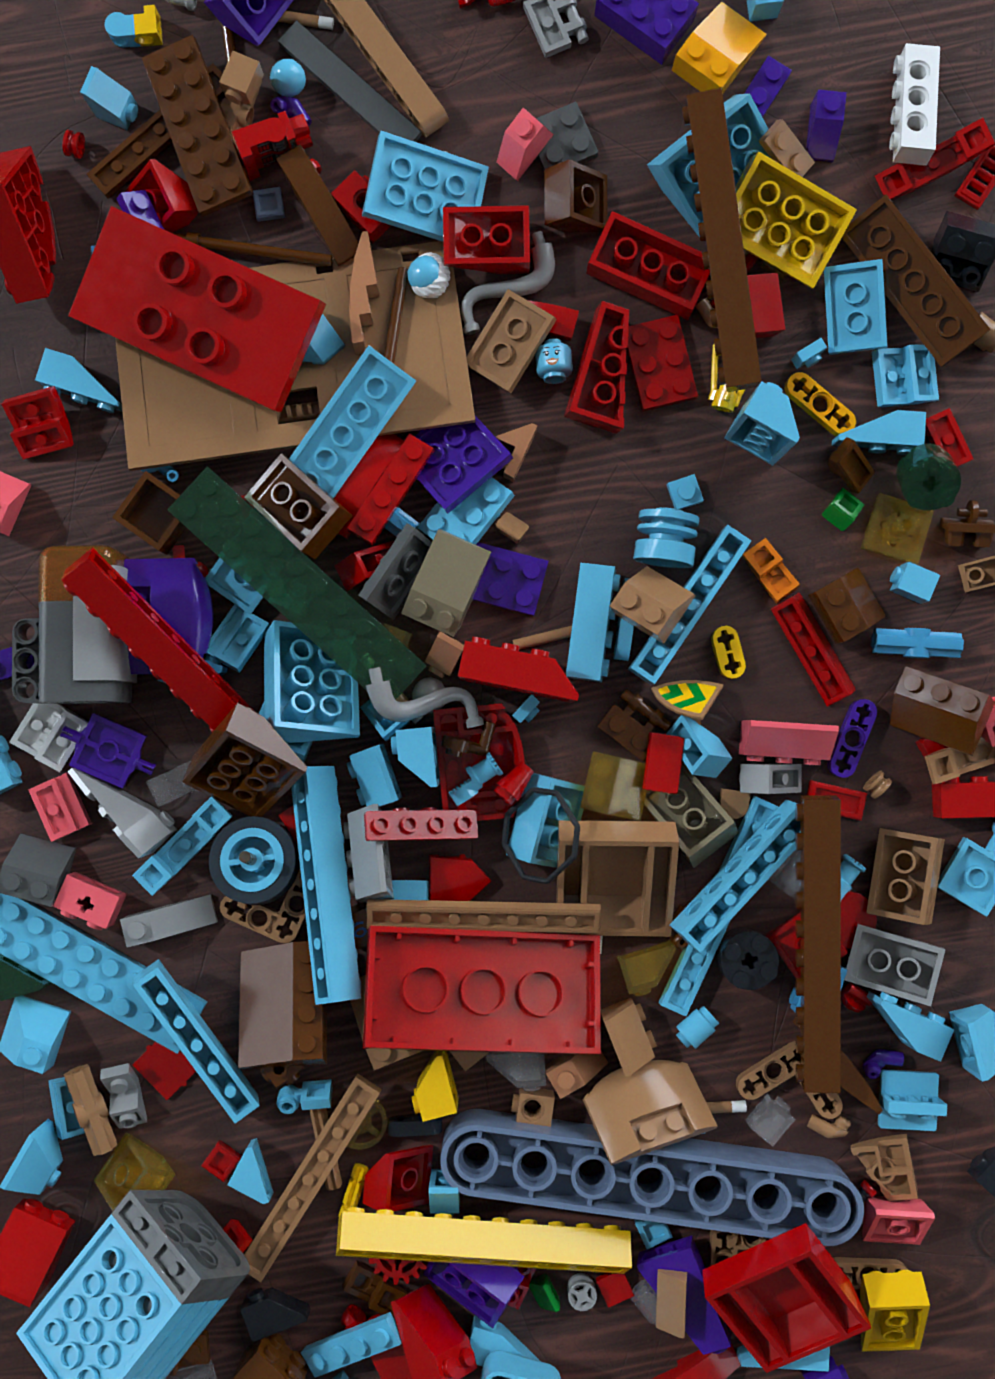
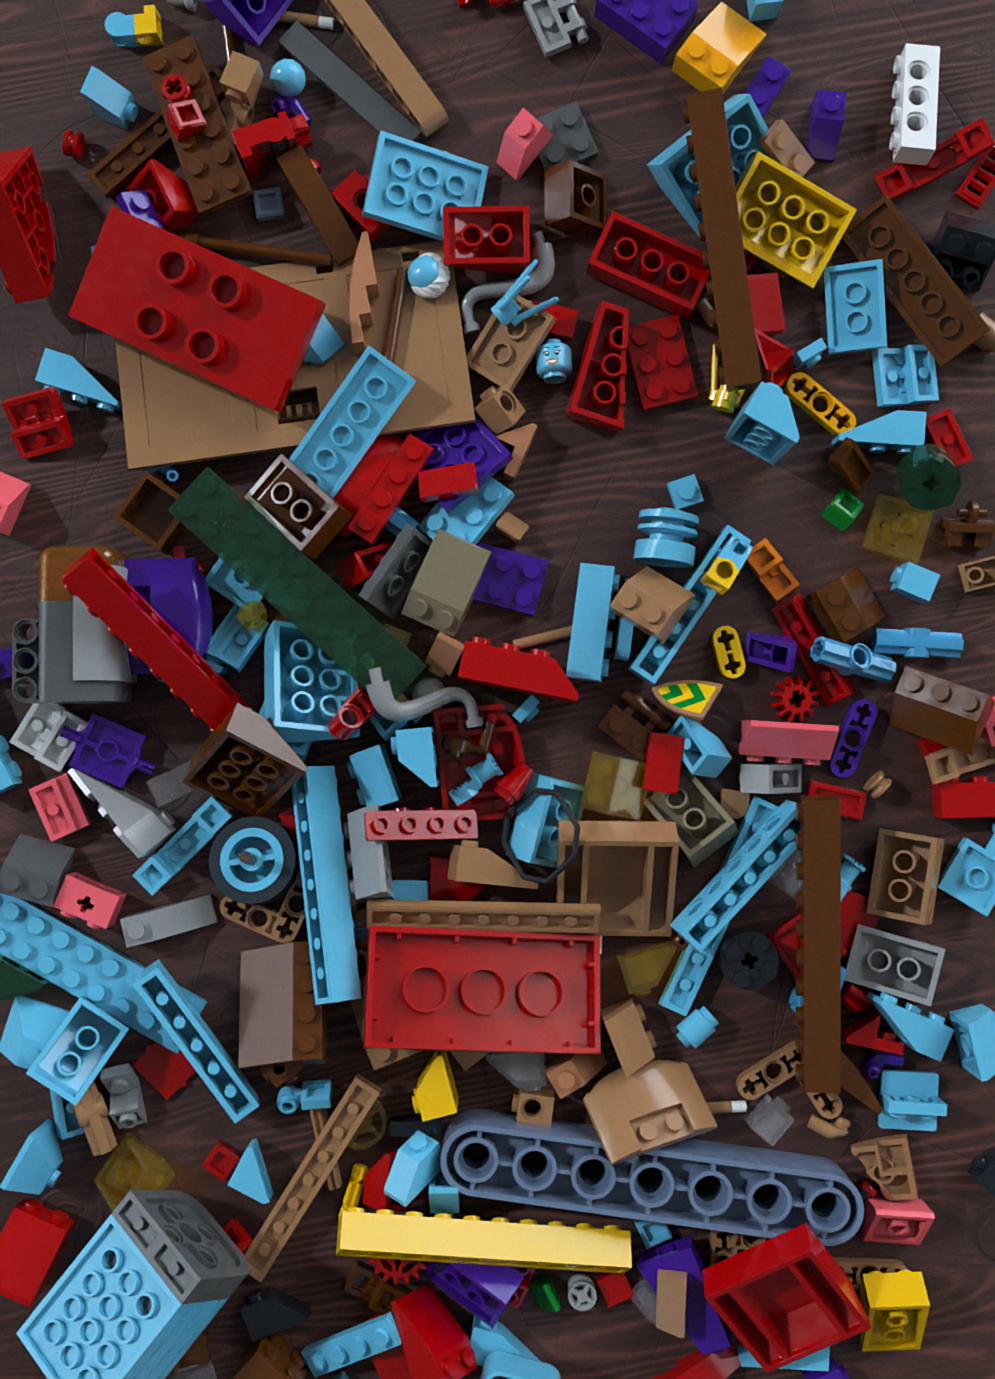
red hinge [341,1304,366,1330] -> none
none -> medium azure slope [26,996,130,1106]
none -> red bush [162,74,191,103]
none -> red slope [166,99,207,141]
none -> clear yellow plate [236,601,267,630]
none -> red piece [329,685,376,740]
none -> medium azure slope [384,1130,441,1207]
none -> red tile [418,462,479,503]
none -> medium nougat slope [447,840,538,889]
none -> medium nougat brick [474,384,525,436]
none -> medium azure plant [491,259,559,326]
none -> leg [701,535,753,595]
none -> dark purple slope [743,632,797,672]
none -> red slope [754,328,794,387]
none -> red gear [770,675,819,723]
none -> dark azure piece [810,636,896,683]
none -> red slope [841,1010,905,1055]

